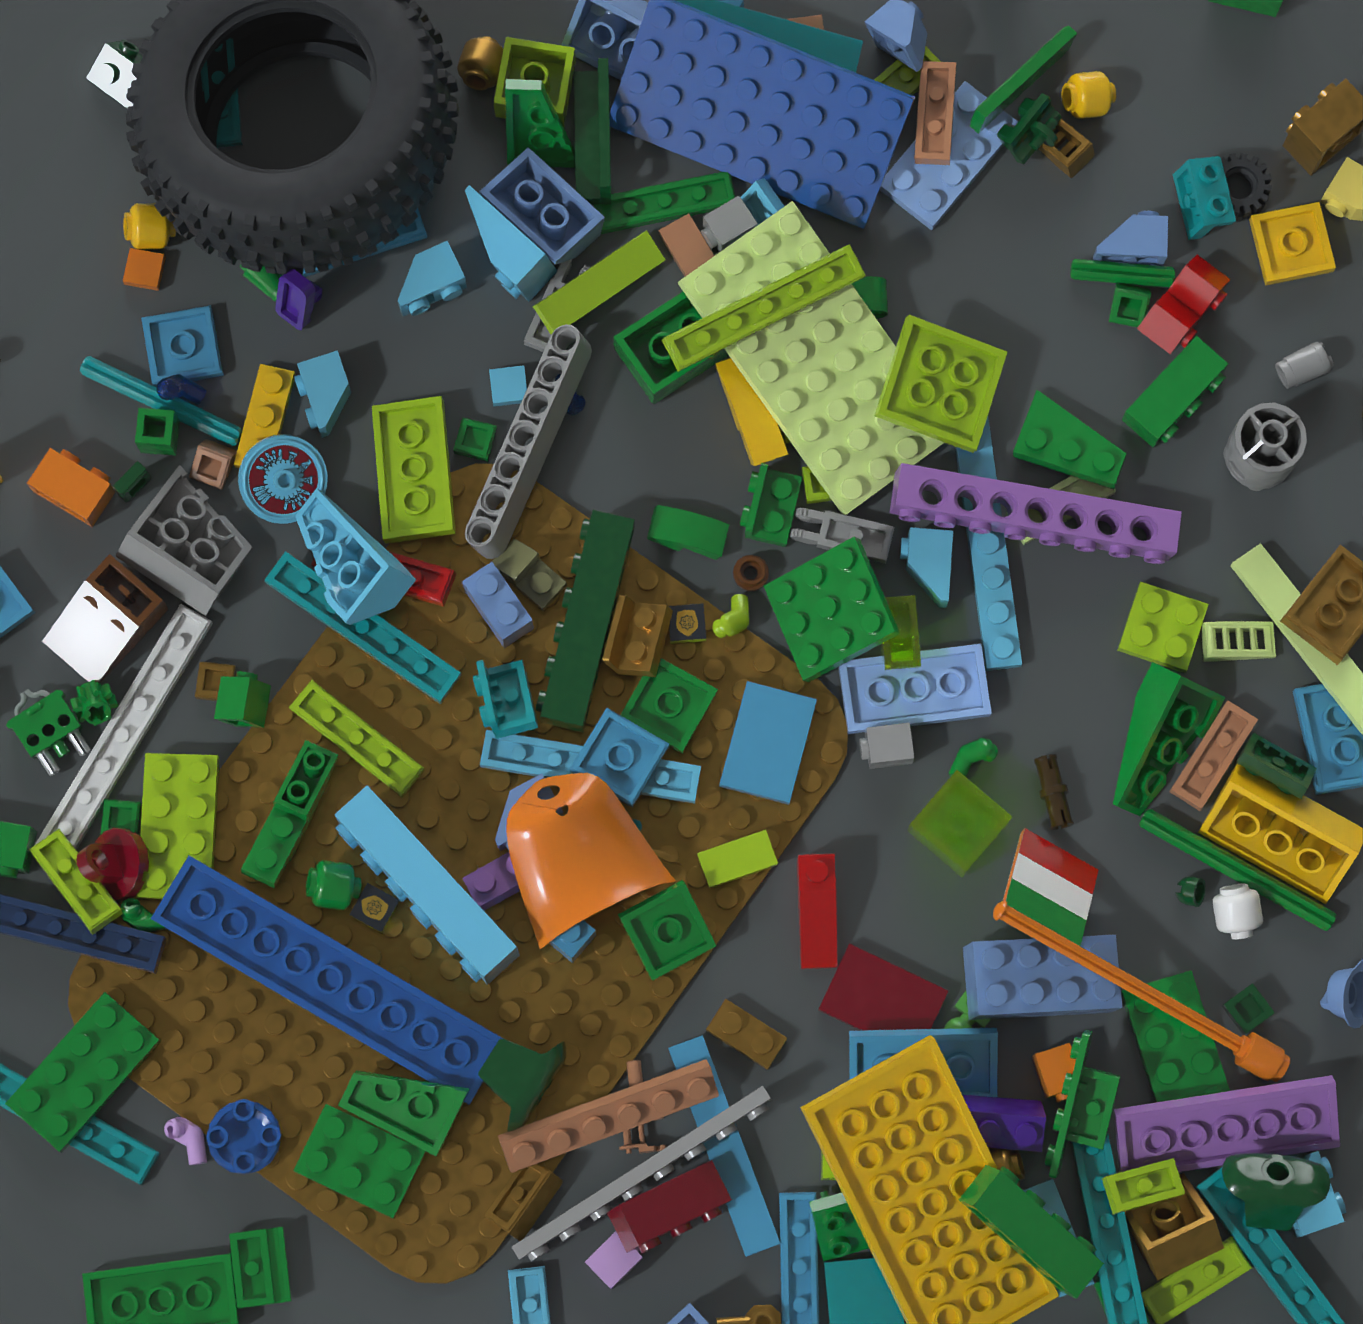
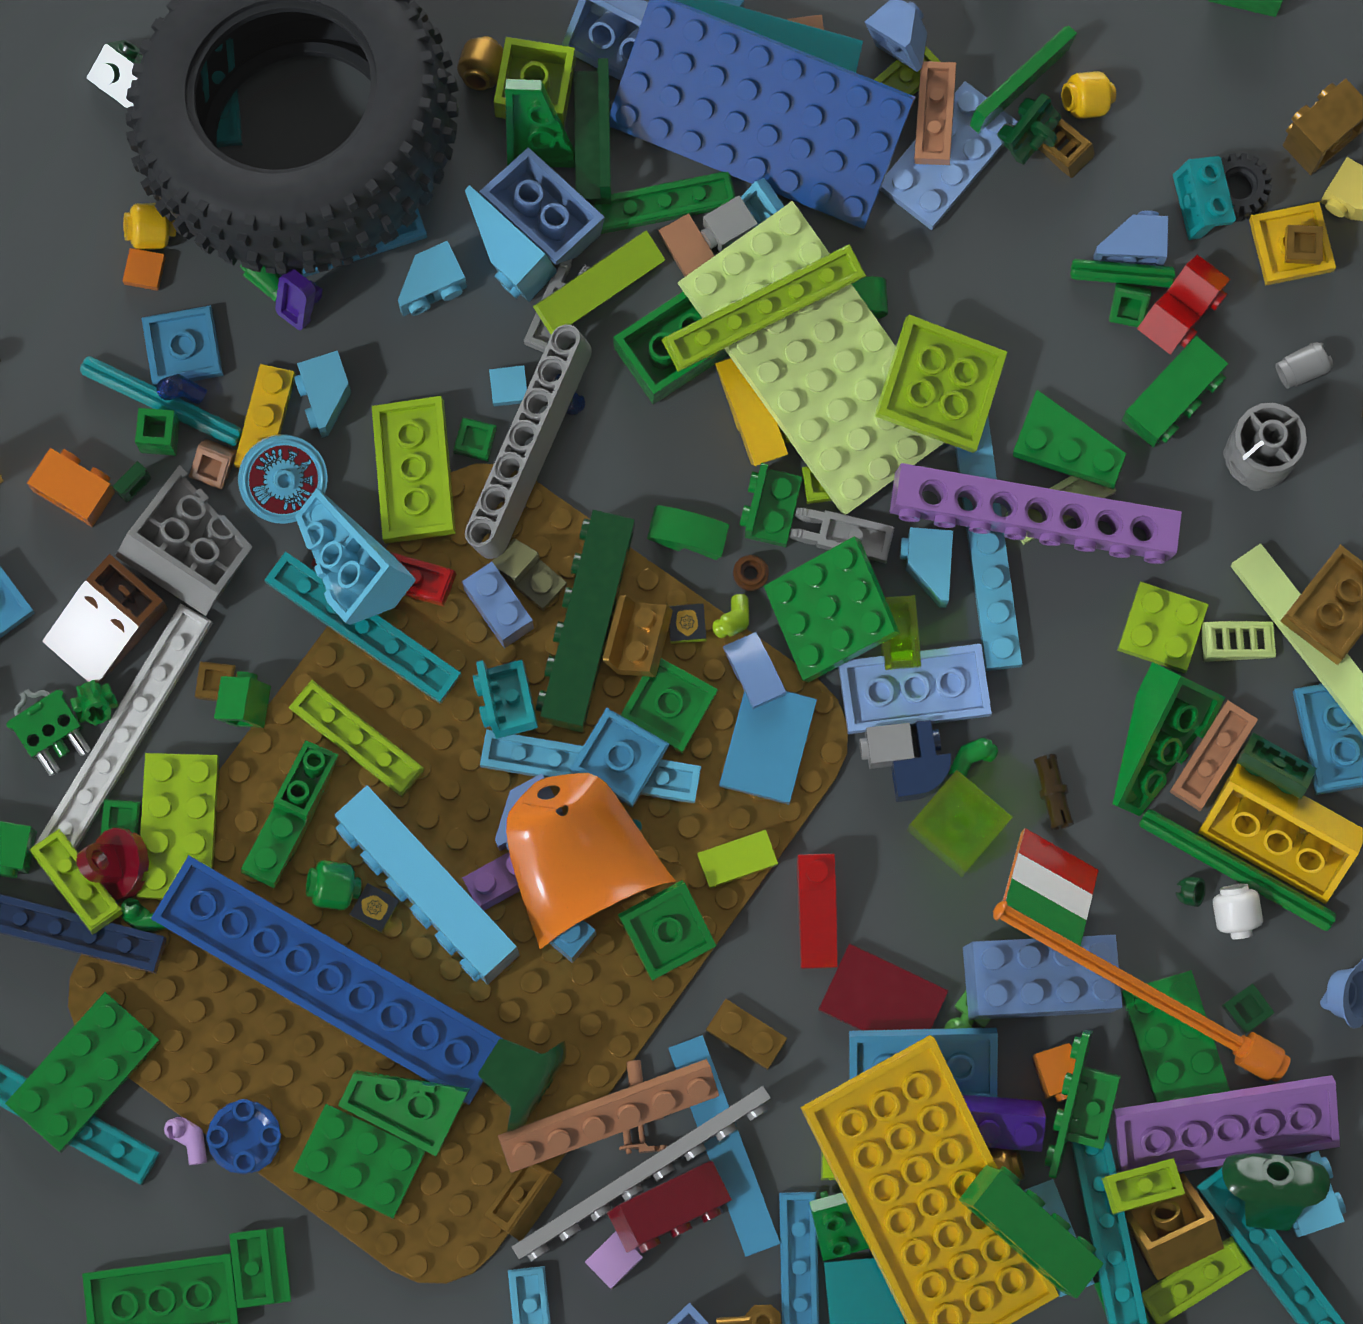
none -> medium blue slope [723,632,786,709]
none -> dark blue brick [891,720,951,802]
none -> pearl gold plate [1285,225,1323,265]

